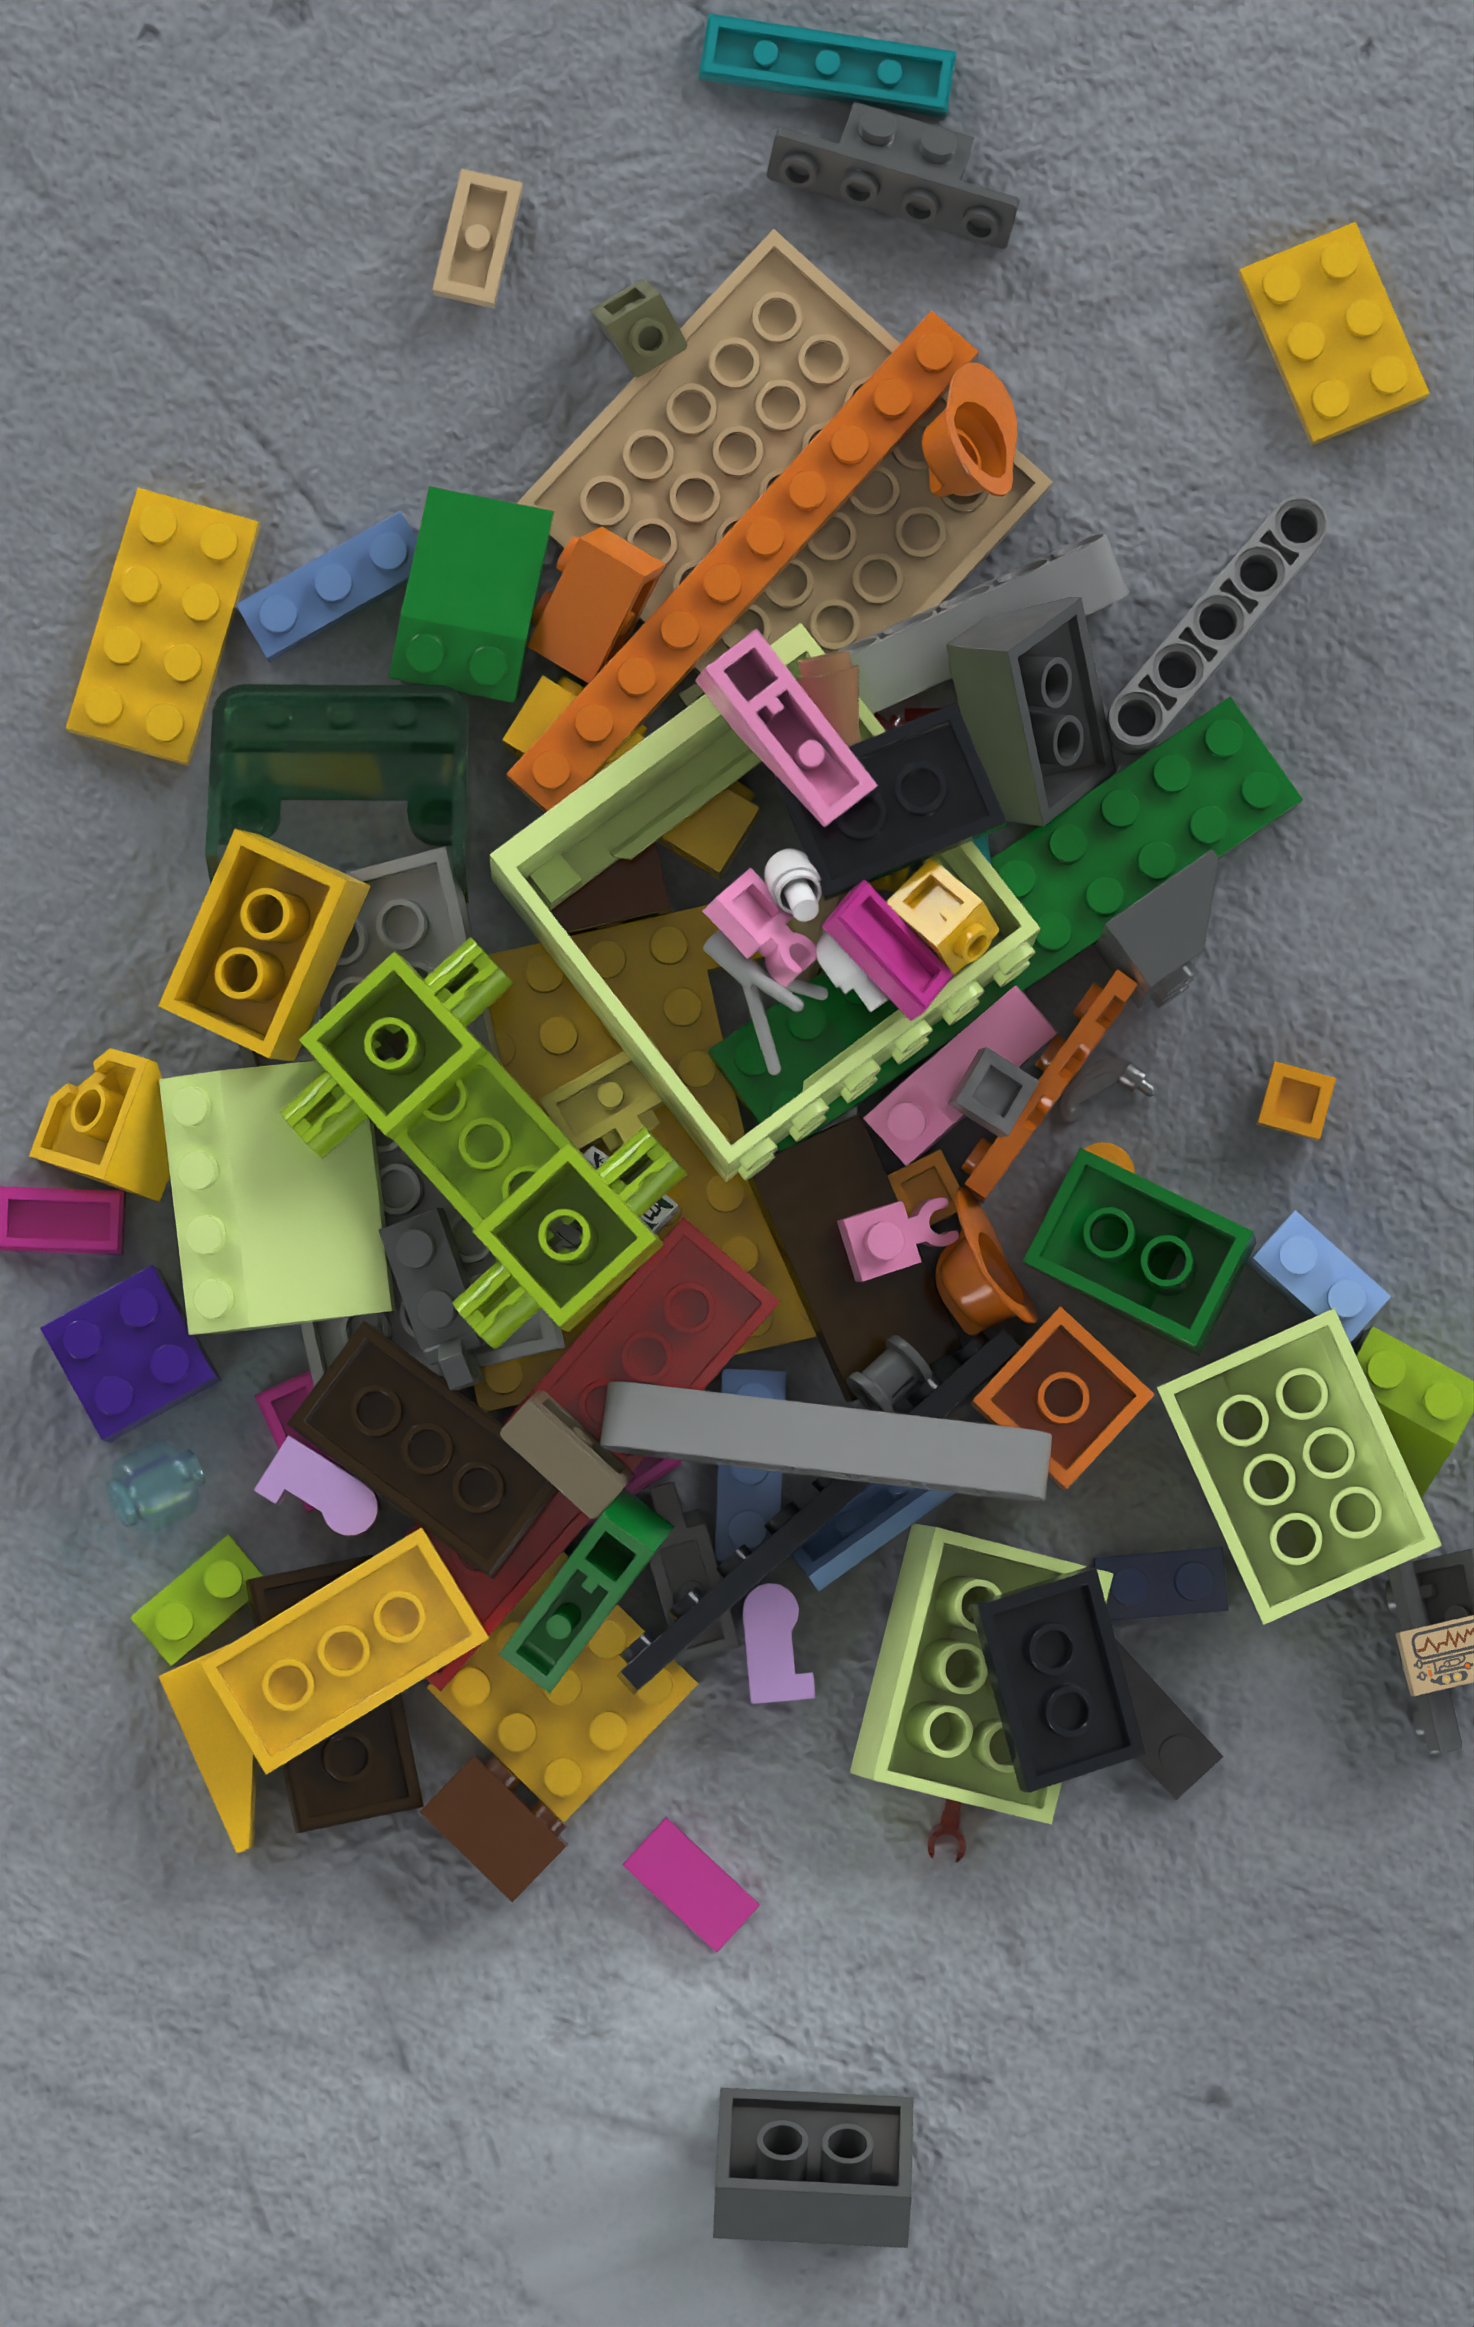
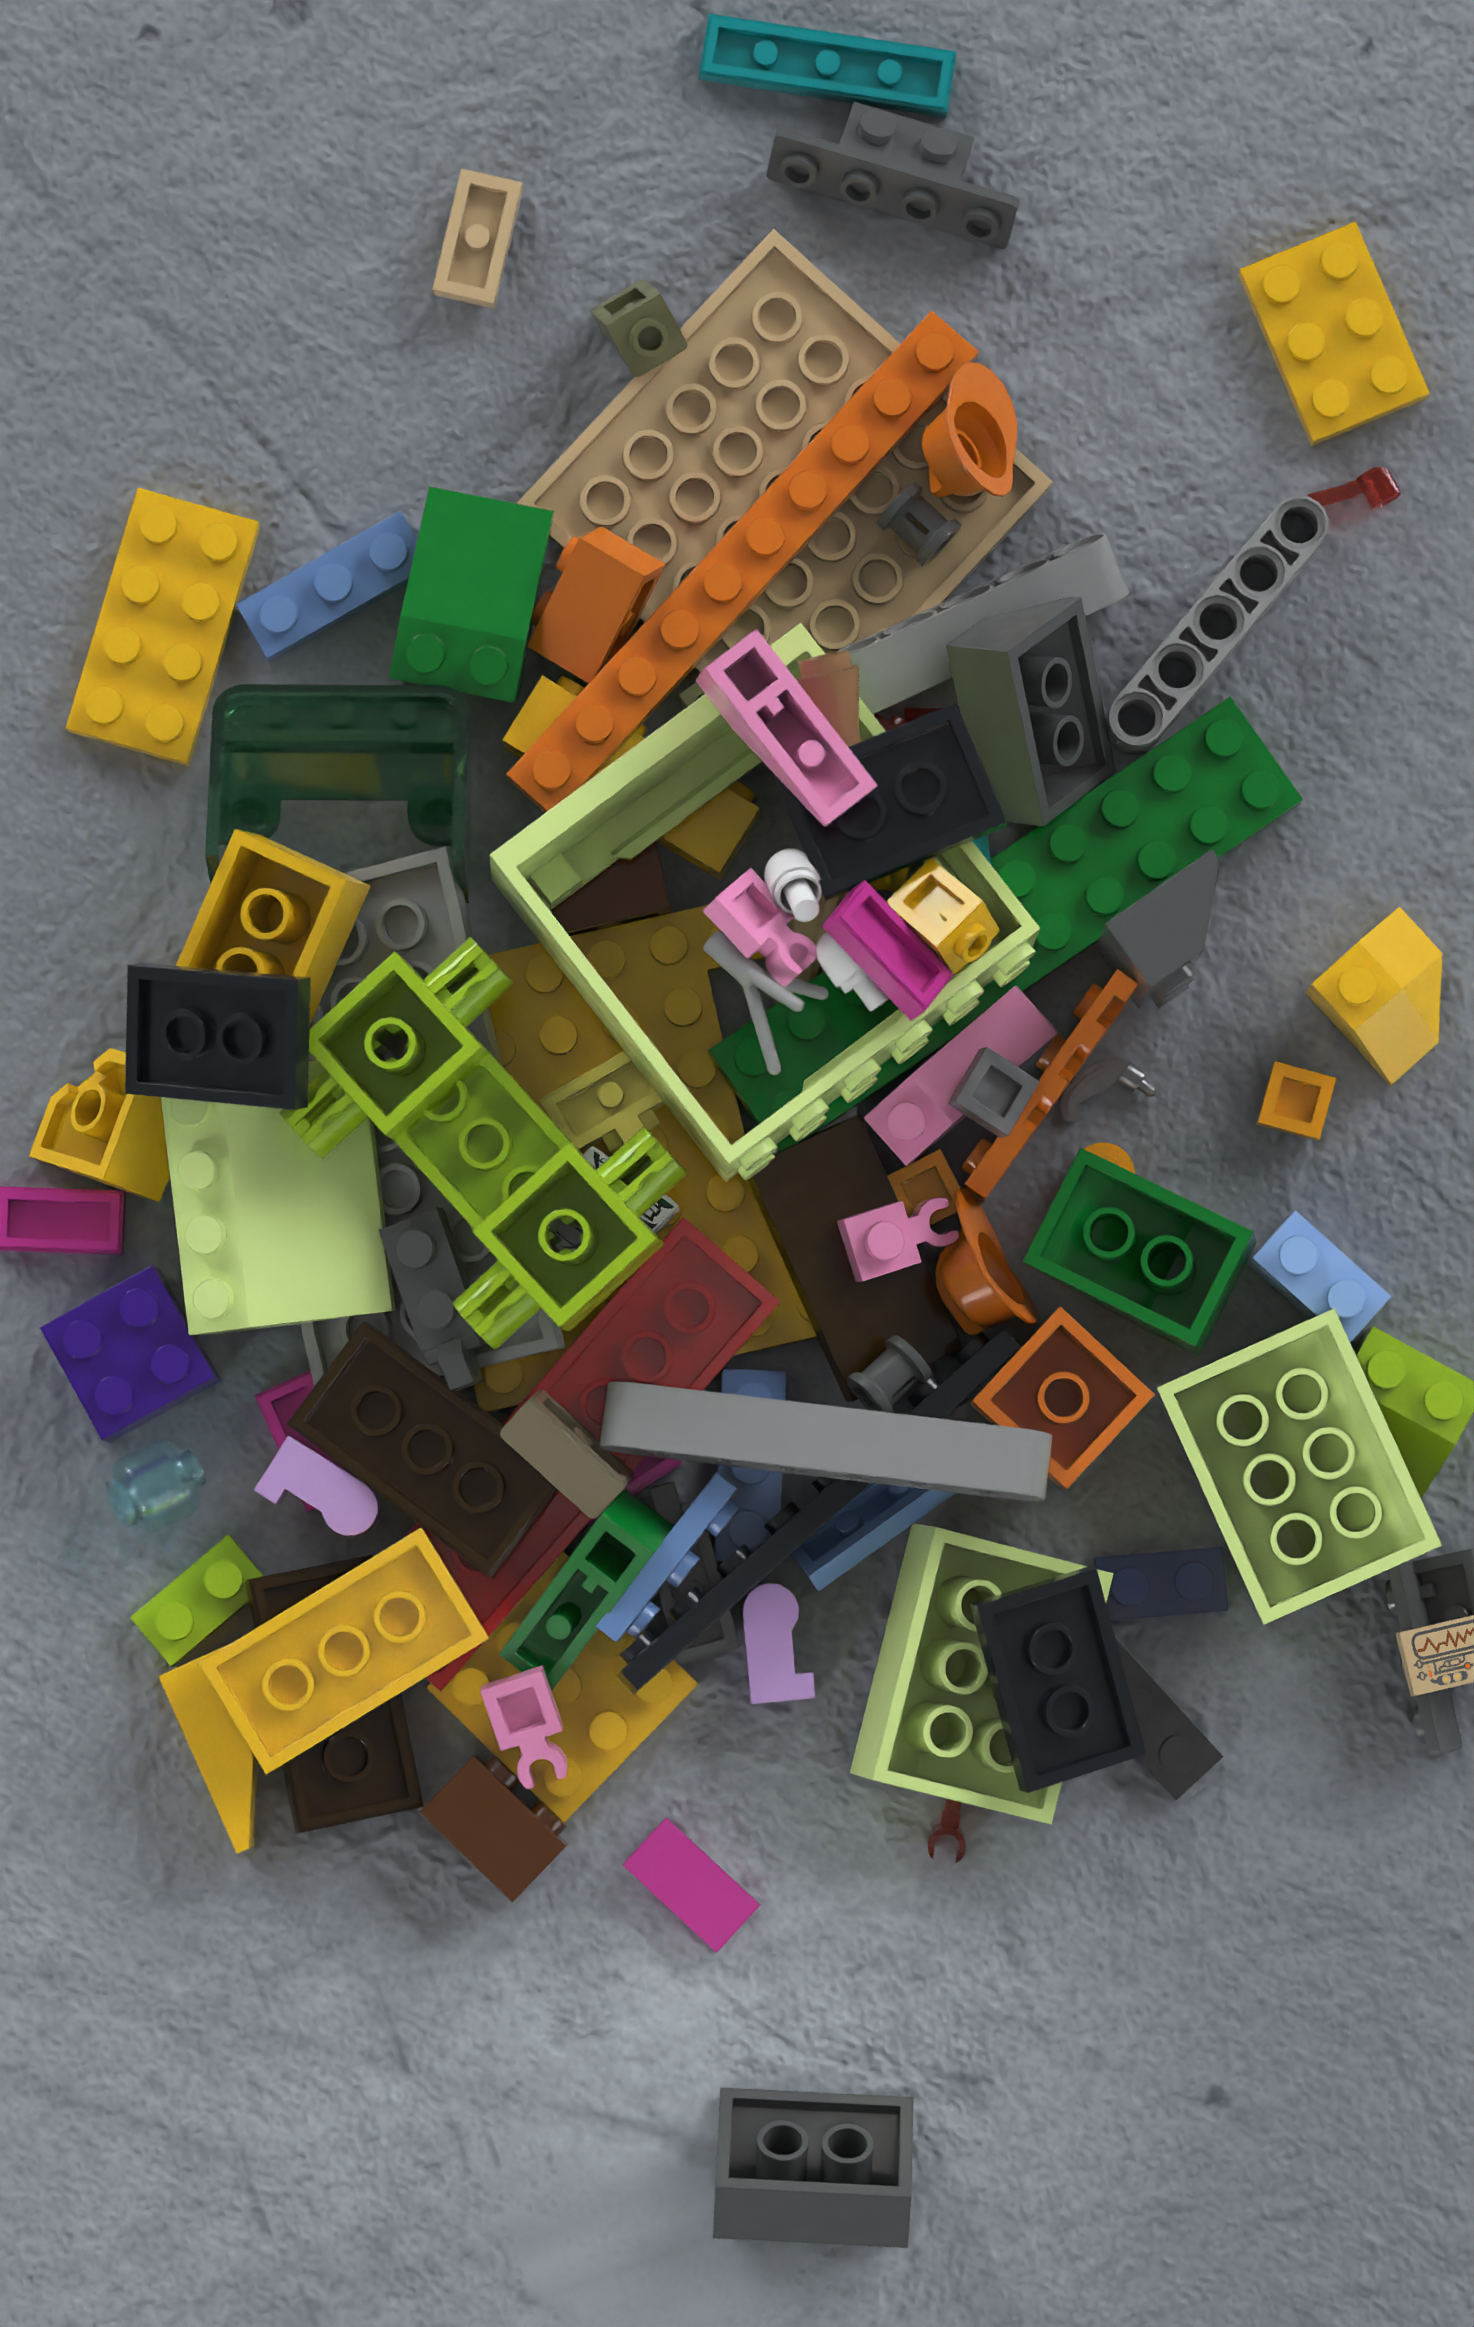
none -> black plate [125,963,311,1110]
none -> bright pink plate [480,1665,568,1789]
none -> medium blue plate [596,1472,740,1642]
none -> dark grey bush [877,482,962,567]
none -> yellow slope [1305,906,1442,1086]
none -> clear red hand [1307,467,1401,510]

